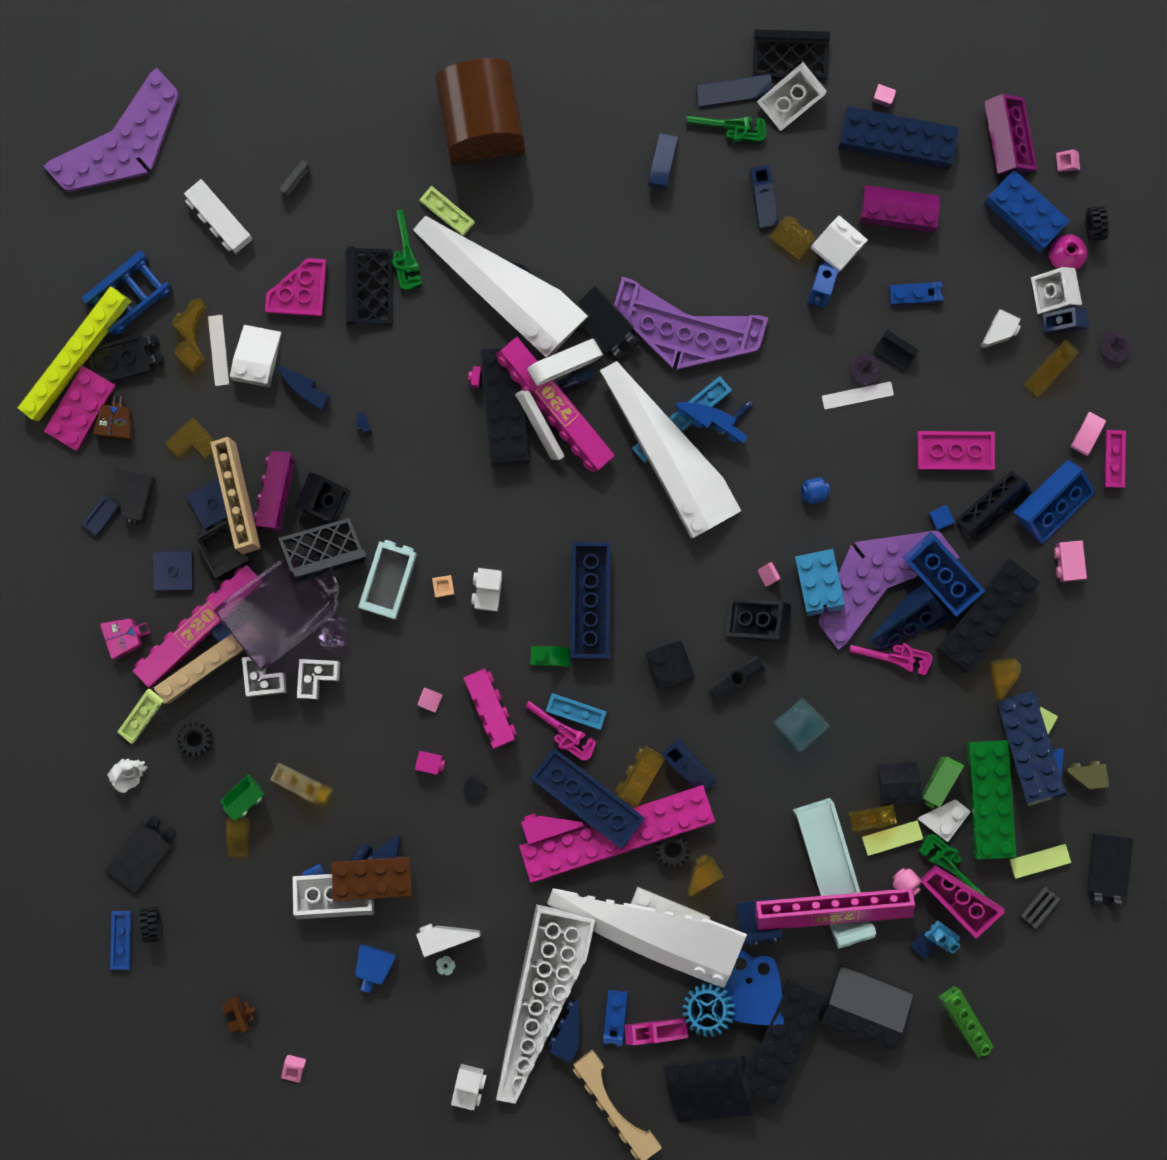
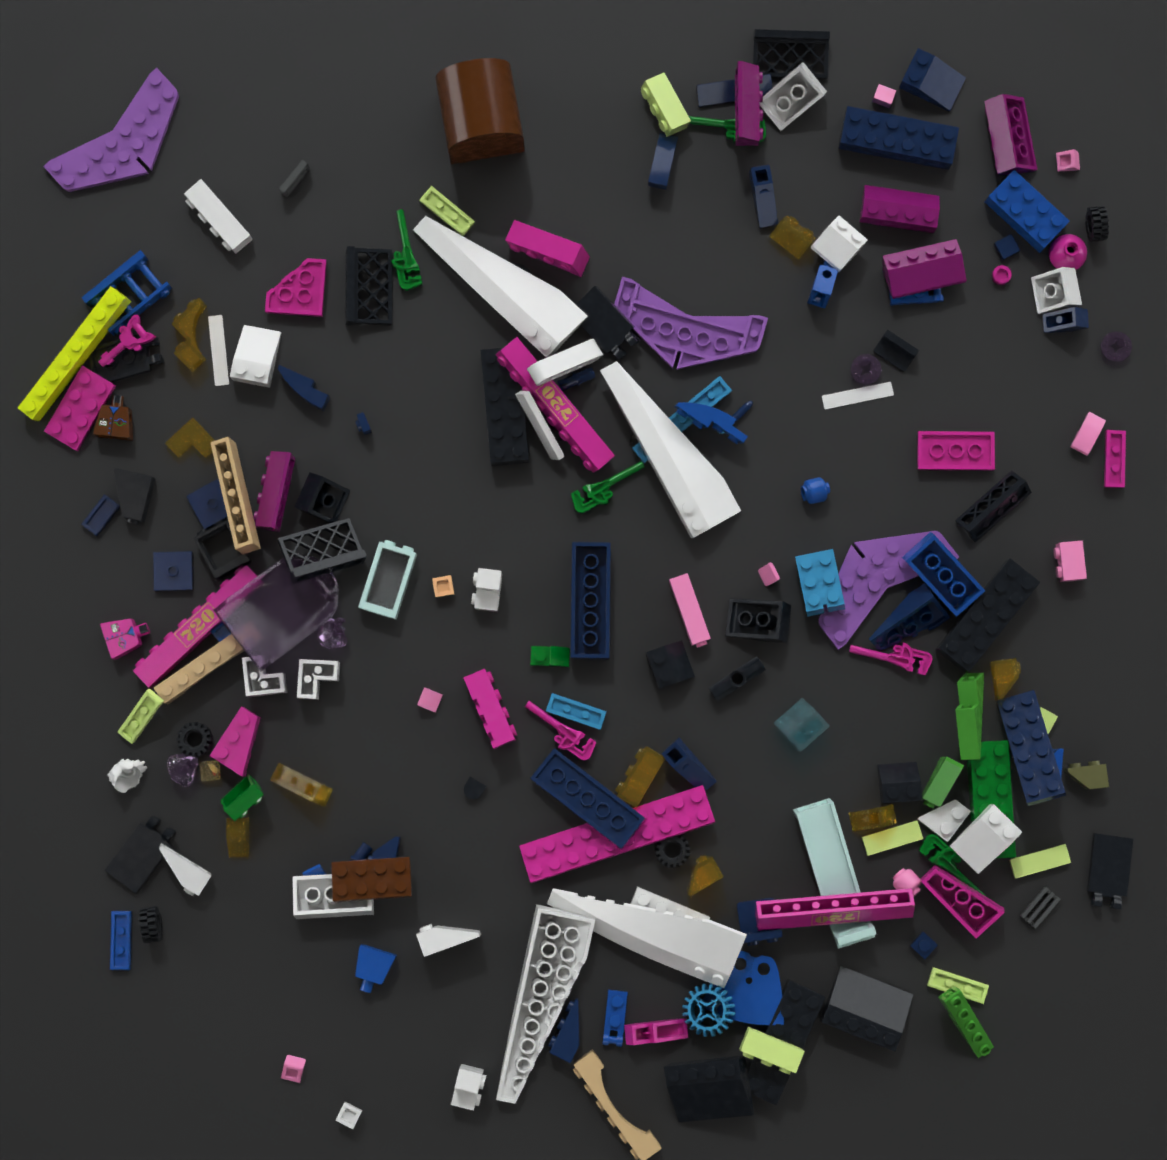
reddish brown hips [221,996,257,1033] -> none
dark pink brick [415,751,445,775] -> none
light aqua plate [436,956,455,975] -> none
dark pink plate [468,366,482,389] -> none
dark pink slope [521,813,584,844] -> none
dark azure hips [924,920,961,954] -> none
blue tile [929,505,955,530] -> none
white slope [980,309,1021,348] -> none
blue slope [1014,460,1096,544] -> none
clear yellow slope [1024,339,1080,397] -> none
none -> dark pink piece [98,315,156,367]
none -> white slope [159,843,211,896]
none -> clear purple piece [167,754,199,787]
none -> clear yellow tile [199,760,221,781]
none -> dark pink wedge [210,706,261,777]
none -> white tile [335,1102,362,1129]
none -> dark pink wedge [505,220,590,277]
none -> green piece [571,461,645,513]
none -> yellowish green brick [641,73,691,137]
none -> bright pink brick [669,573,711,648]
none -> magenta slope [735,61,763,146]
none -> yellowish green brick [739,1027,805,1075]
none -> magenta slope [882,239,967,299]
none -> dark blue slope [899,48,966,112]
none -> yellowish green tile [927,967,989,1004]
none -> white slope [950,804,1022,874]
none -> bright green slope [955,673,984,760]
none -> dark pink tile [992,265,1012,285]
none -> dark blue tile [994,234,1020,260]

